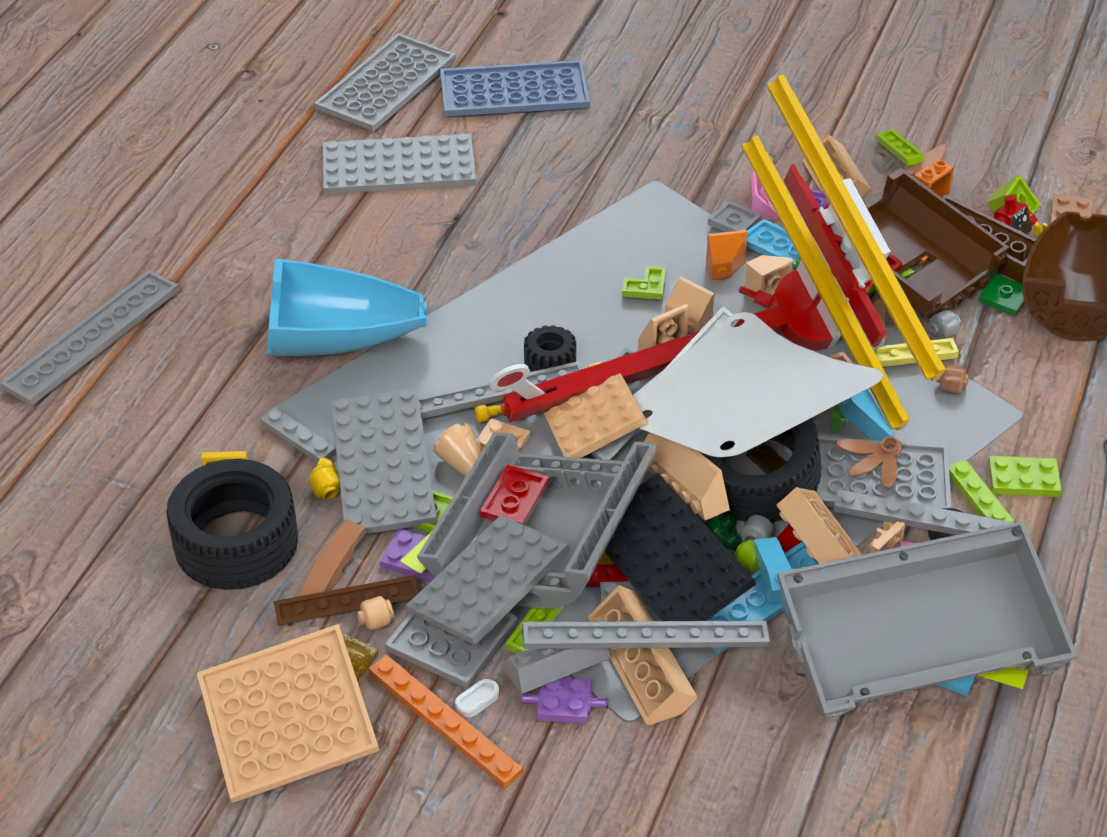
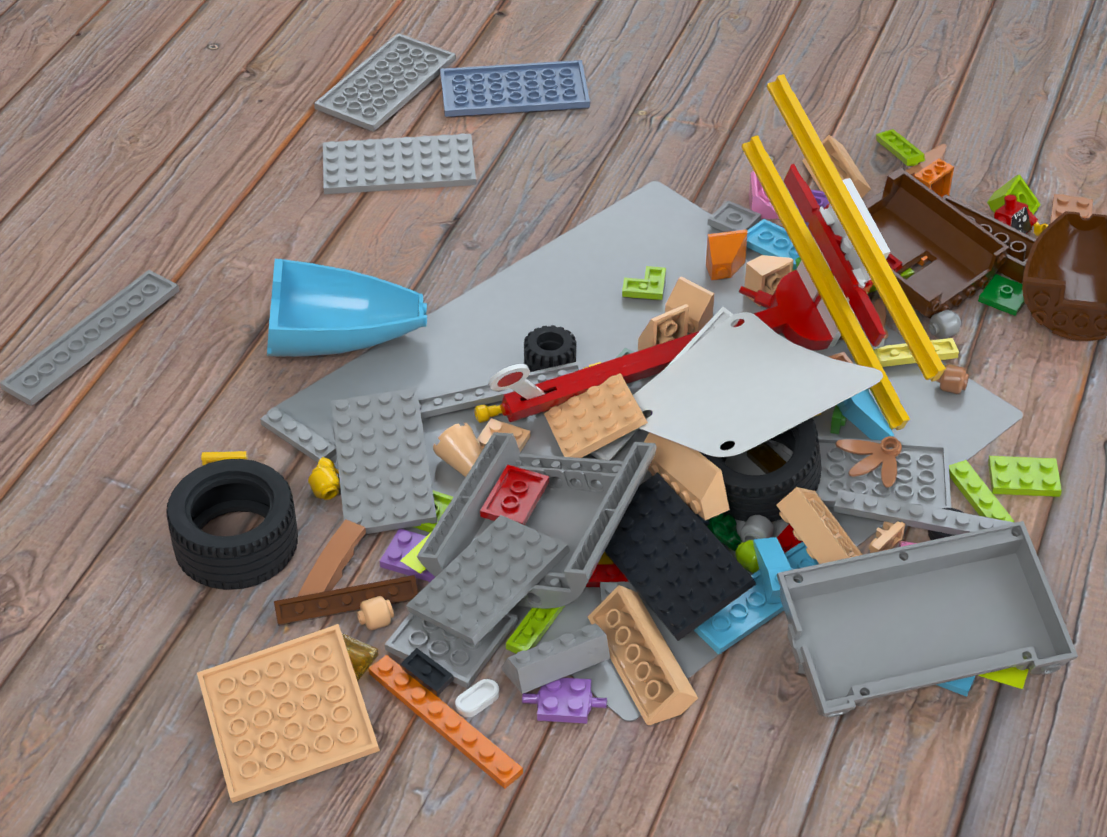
light grey plate [522,621,770,649] -> none
none -> black plate [400,648,454,696]

